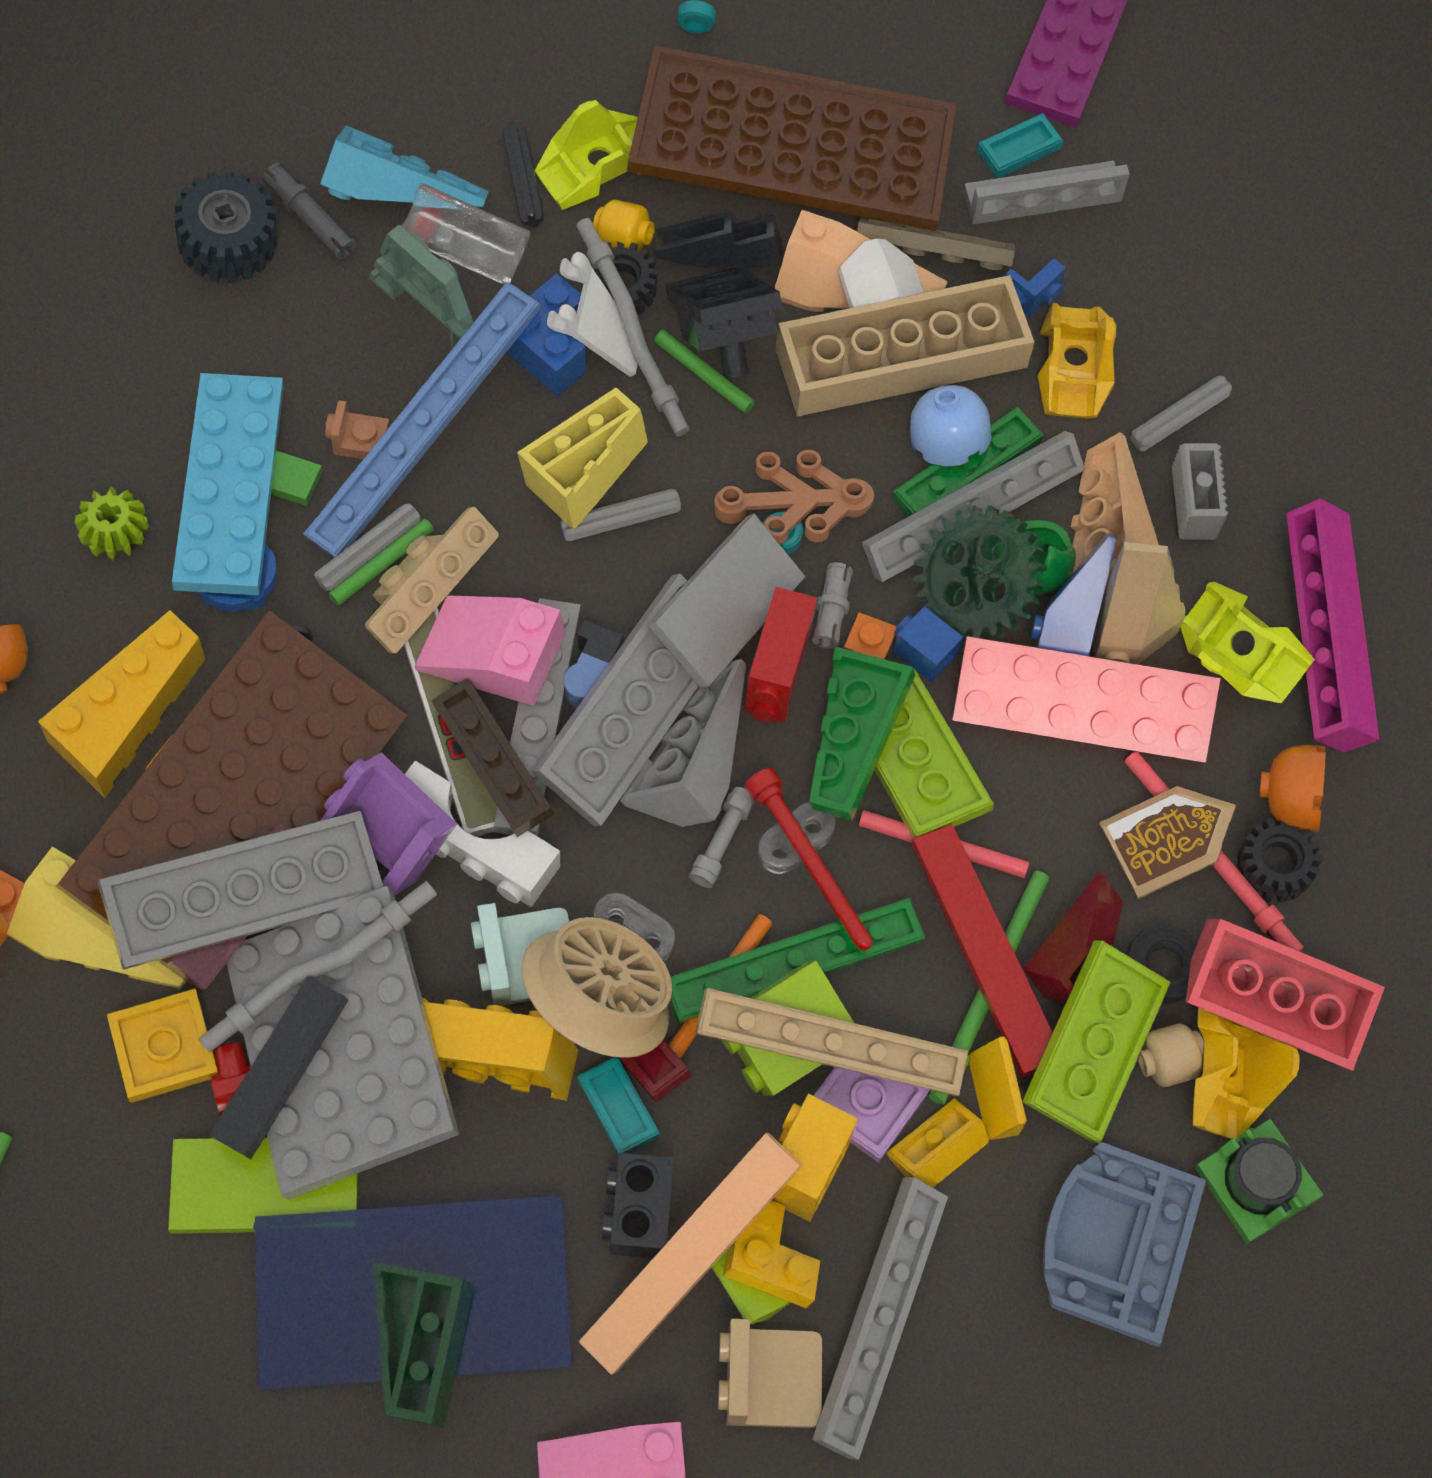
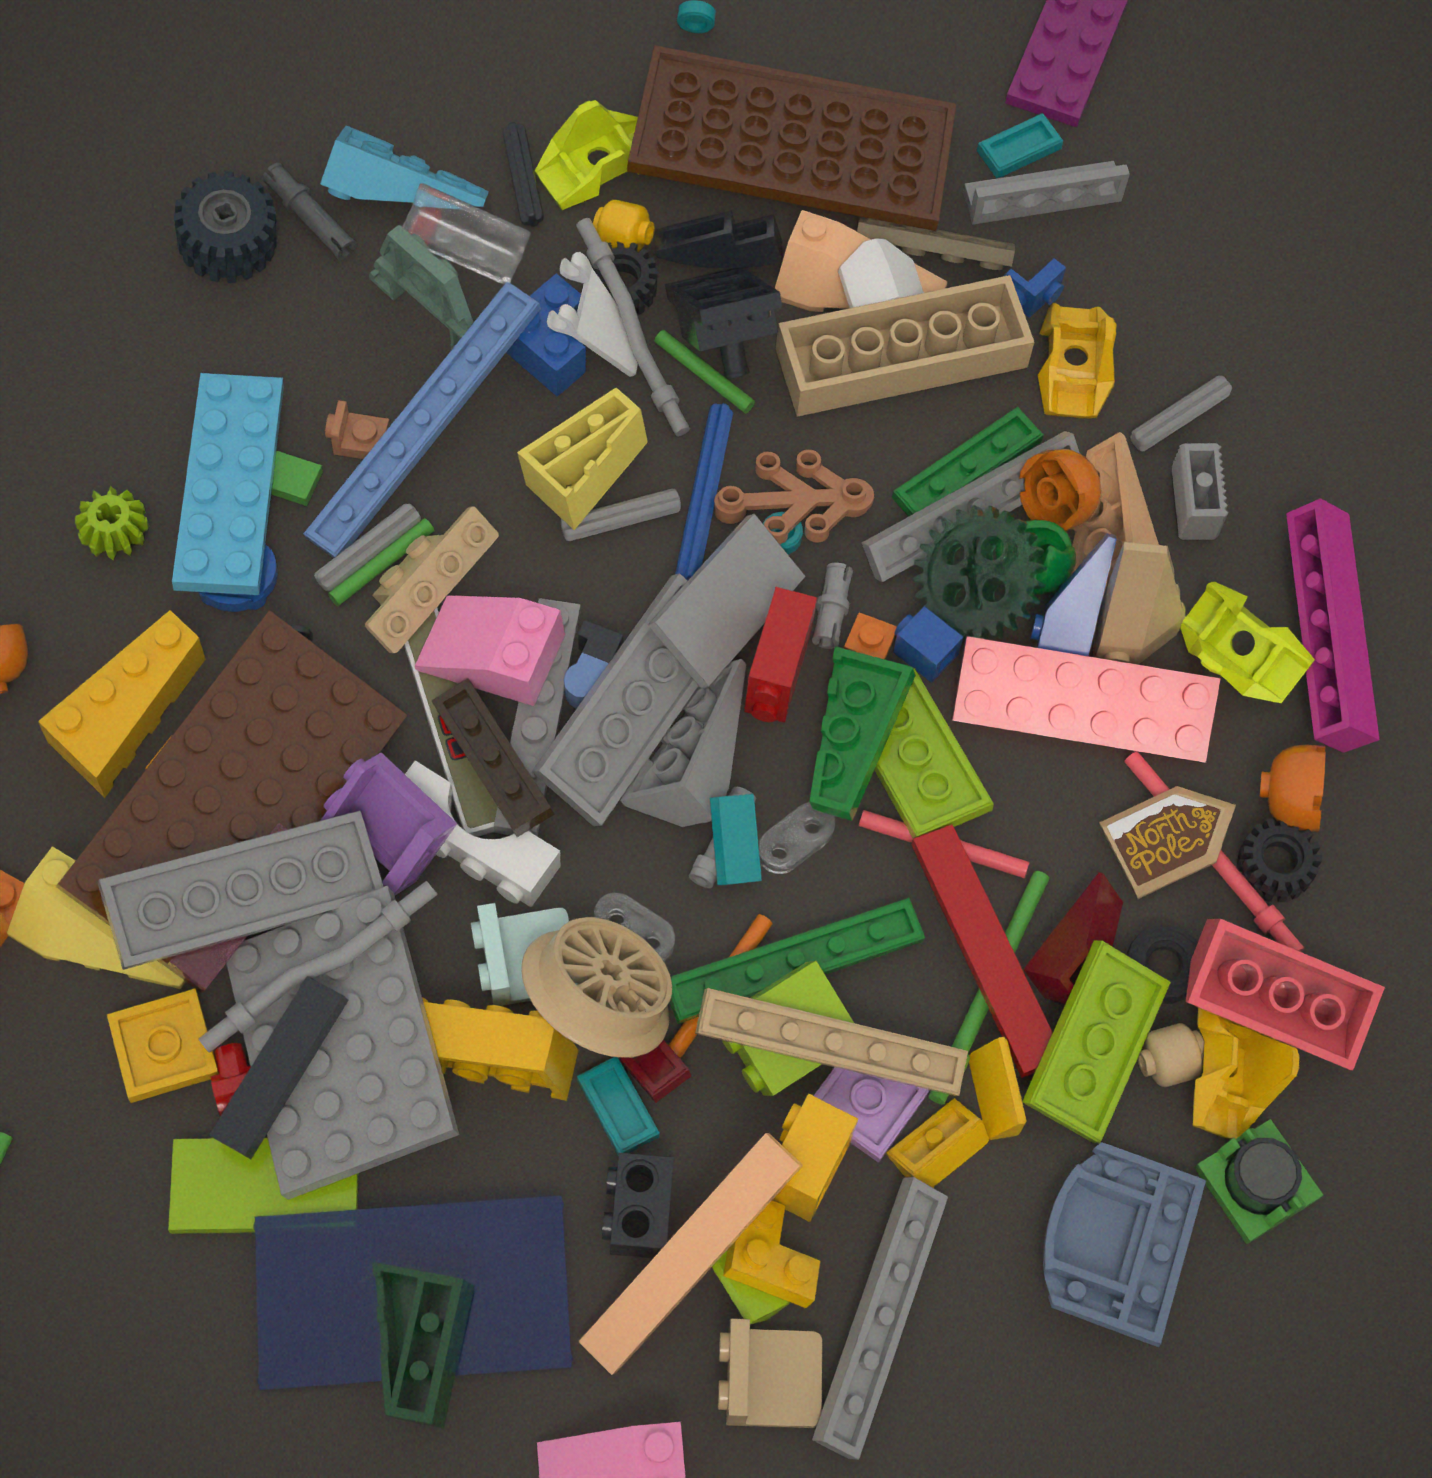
red piece [744,767,873,951] -> none
light blue cylinder [910,385,991,466] -> none
none -> blue axle [675,403,733,581]
none -> teal tile [710,794,762,885]
none -> orange cylinder [1019,449,1102,531]

